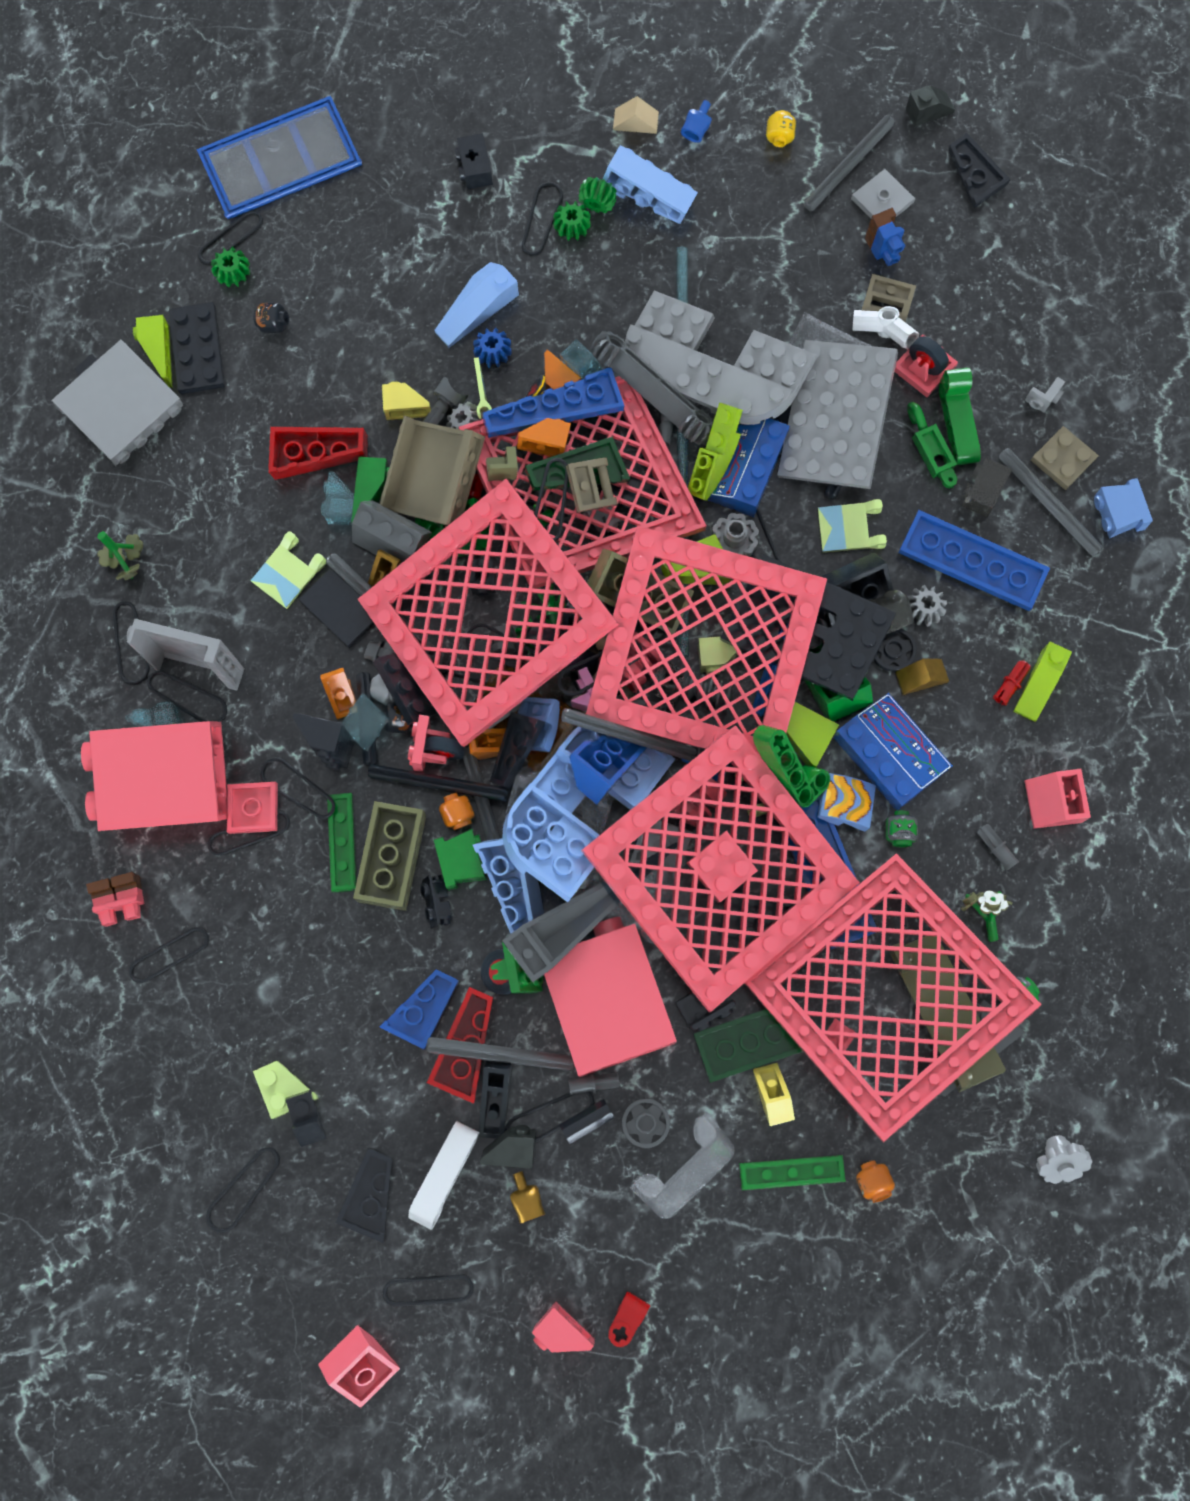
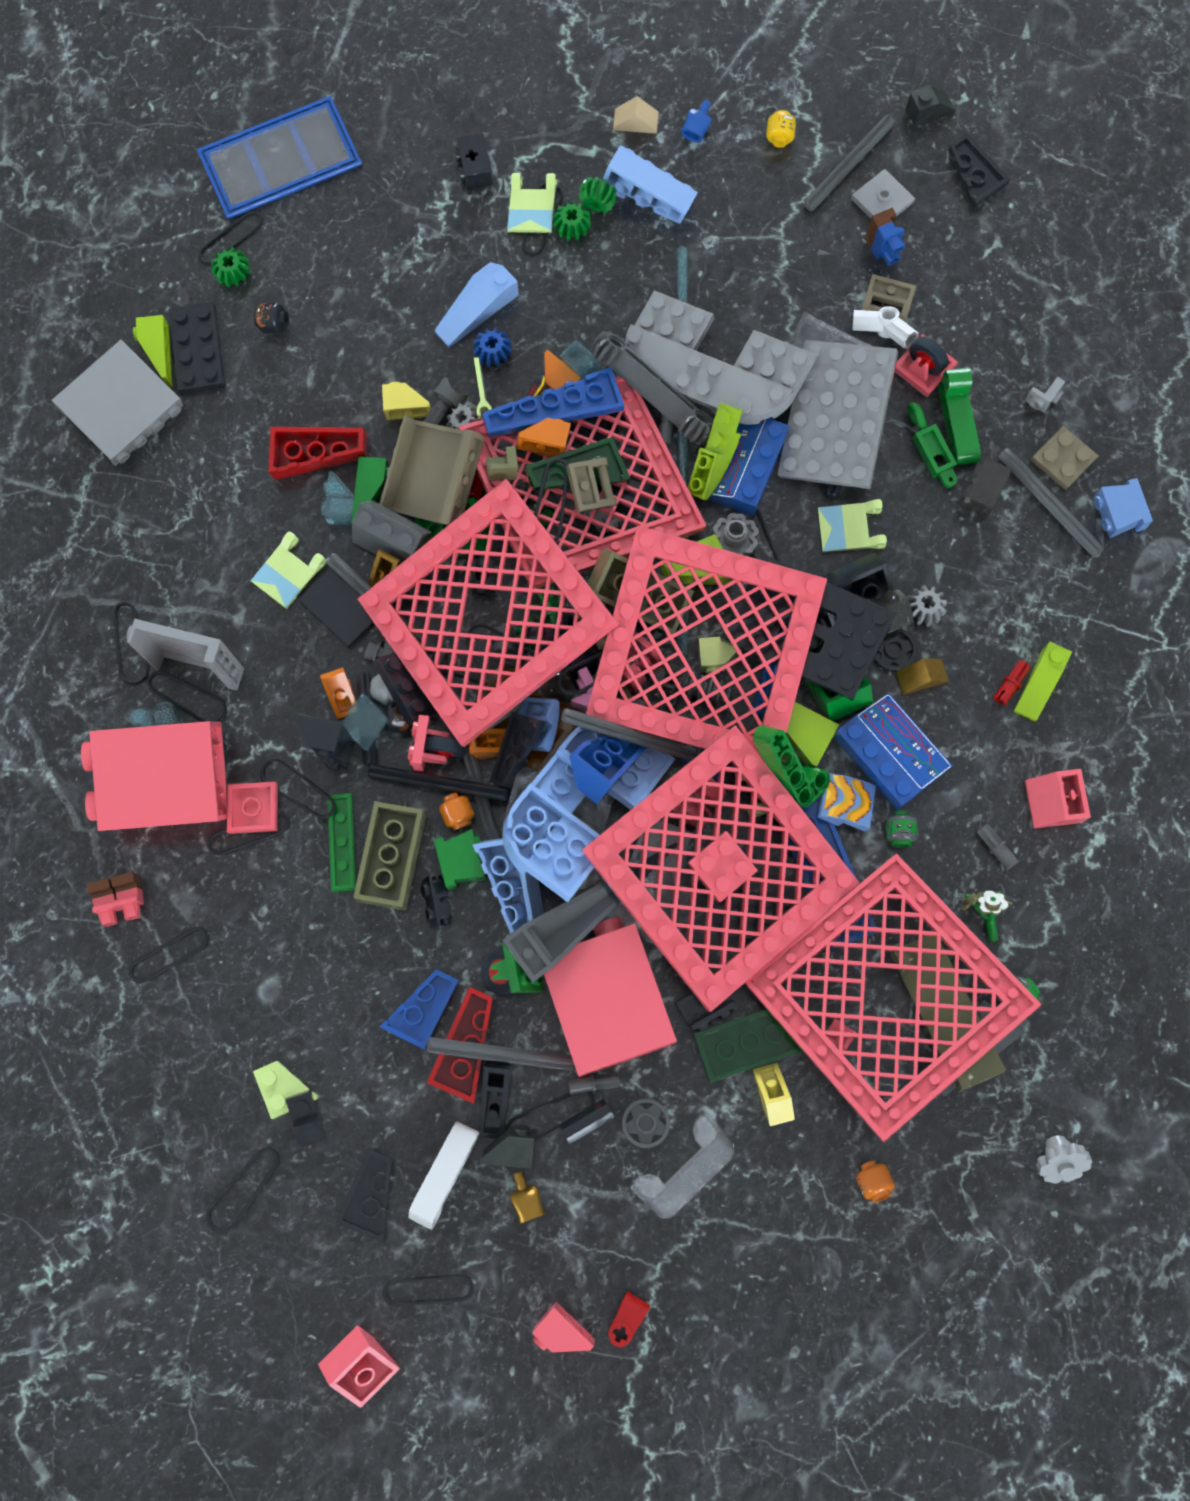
olive plant [97,531,143,580] -> none
green tile [739,1155,846,1190] -> none
blue plate [898,510,1050,612] -> none
none -> yellowish green flag [507,173,557,233]

